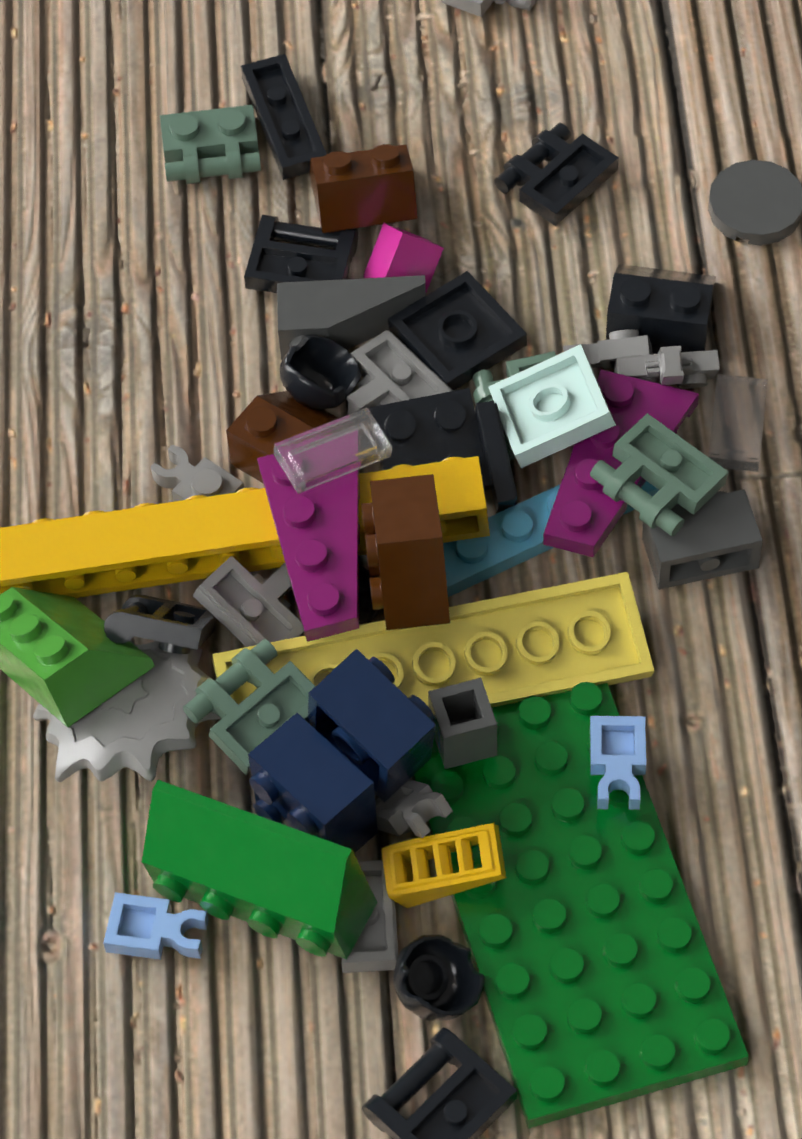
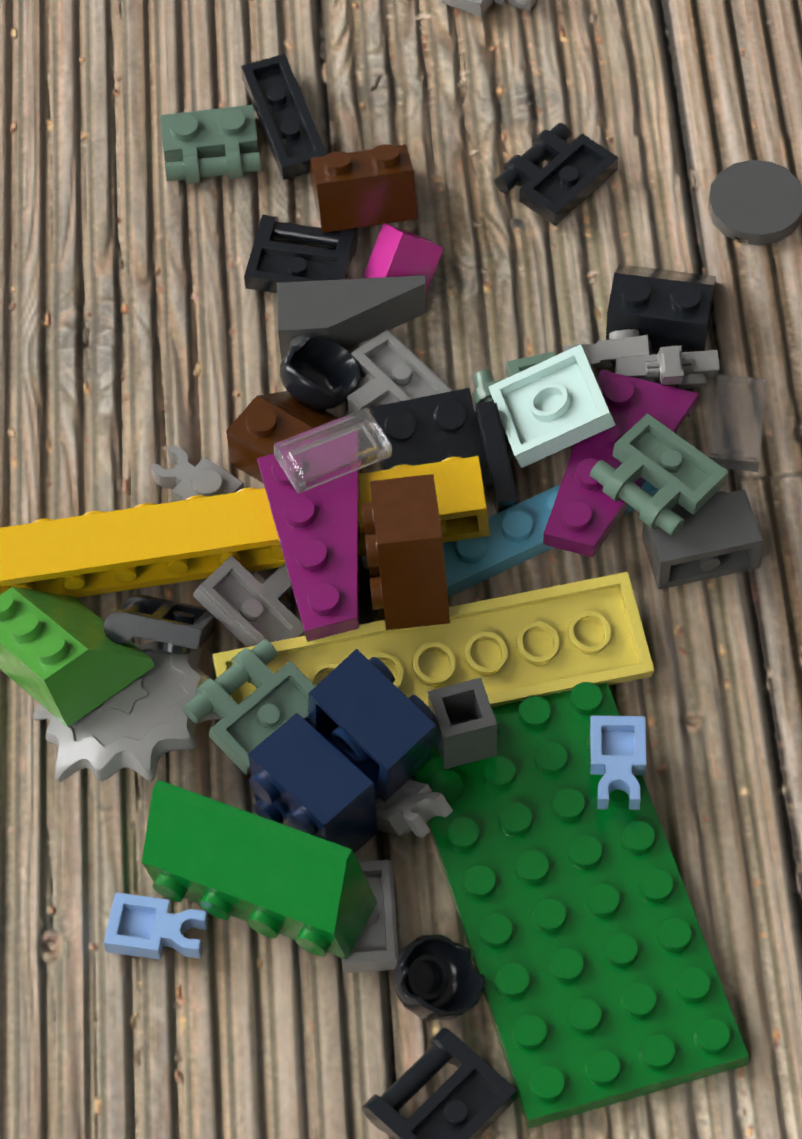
yellow slope [381,823,506,908] -> none
black plate [388,271,527,391] -> none

